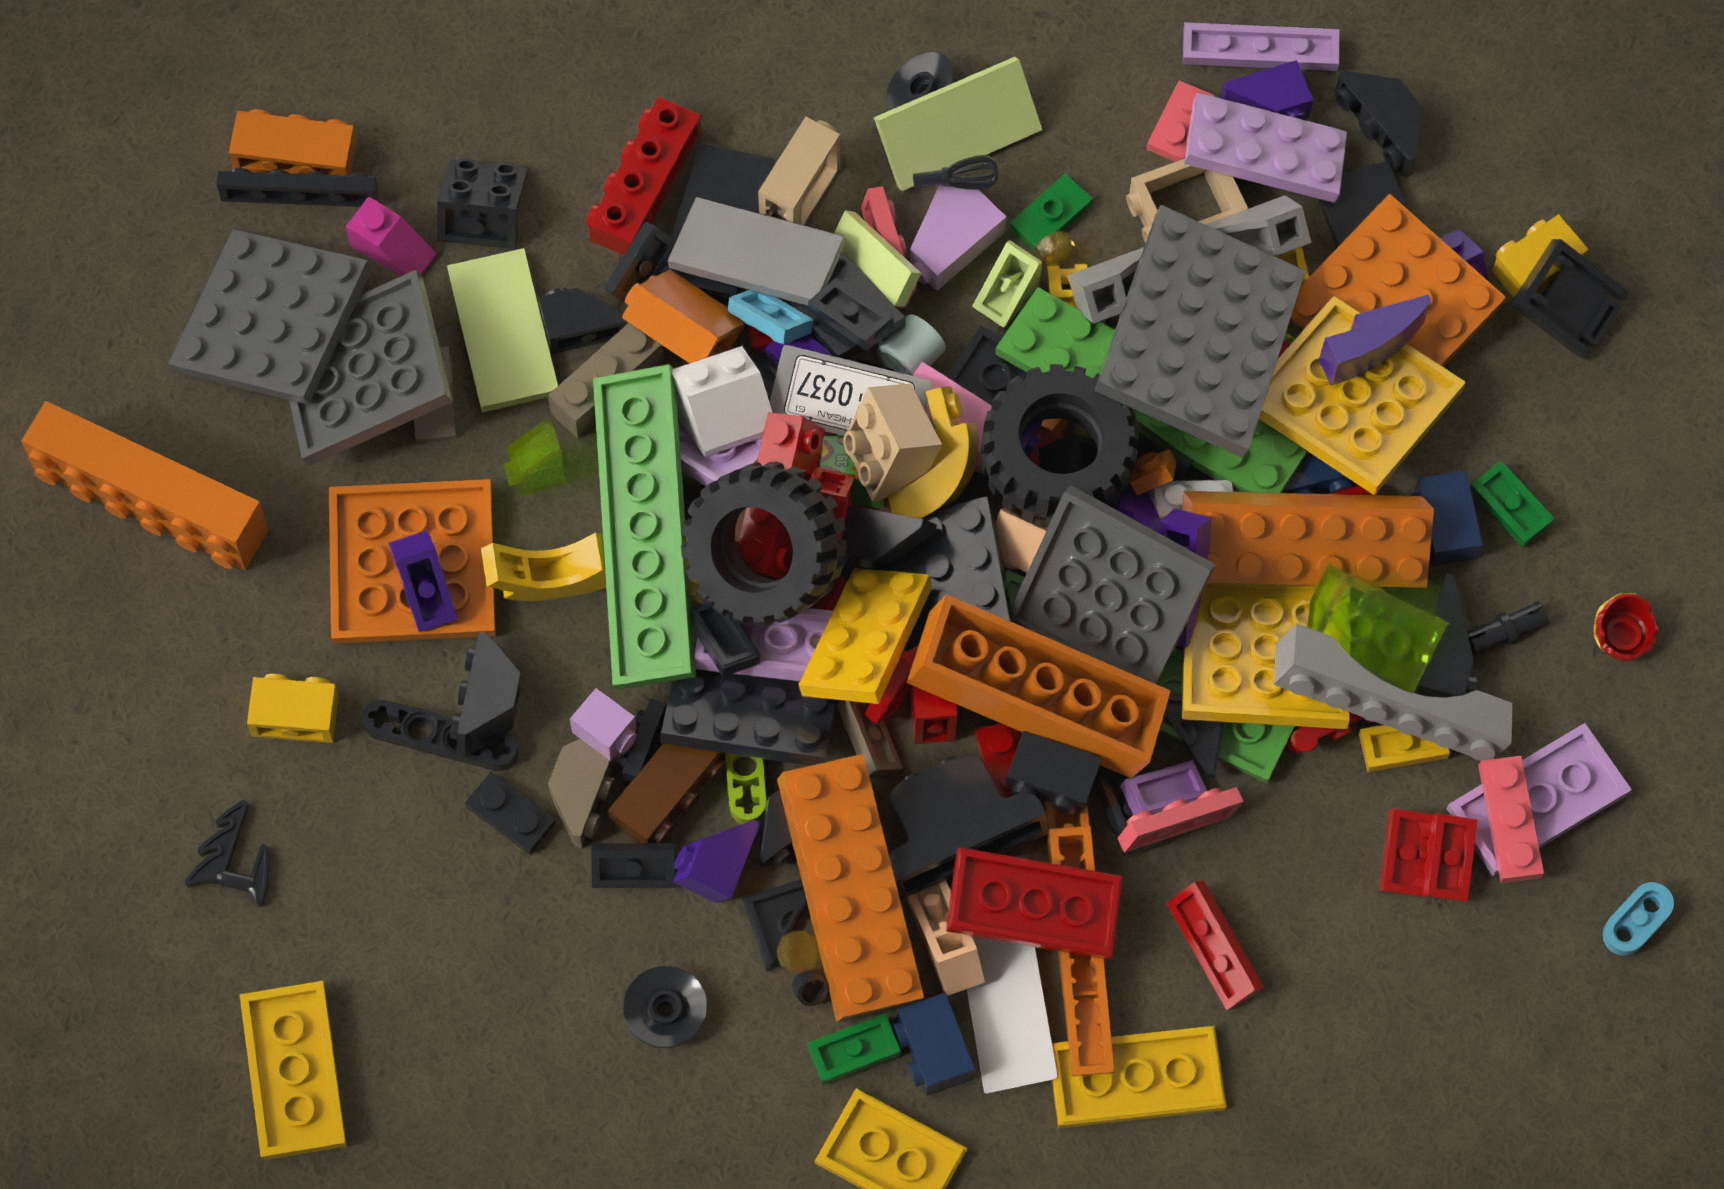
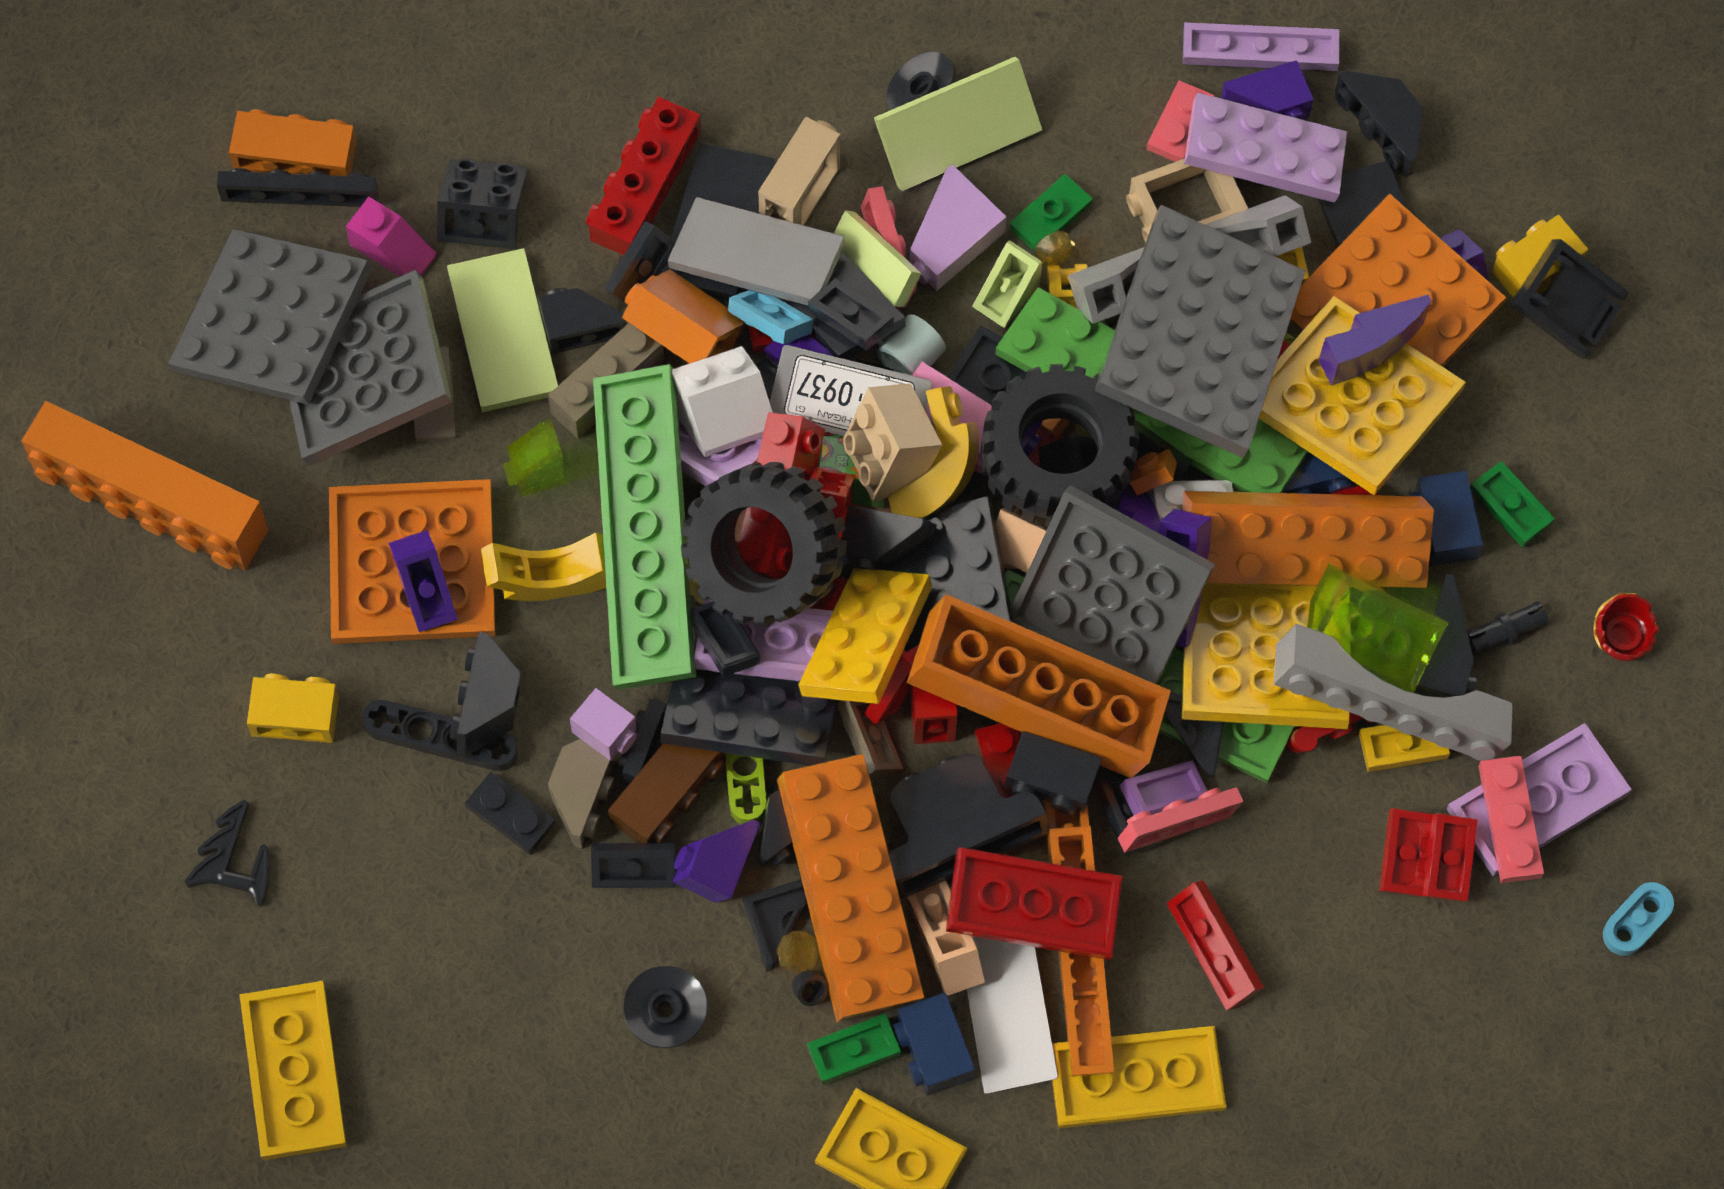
black piece [913,155,998,190] -> none

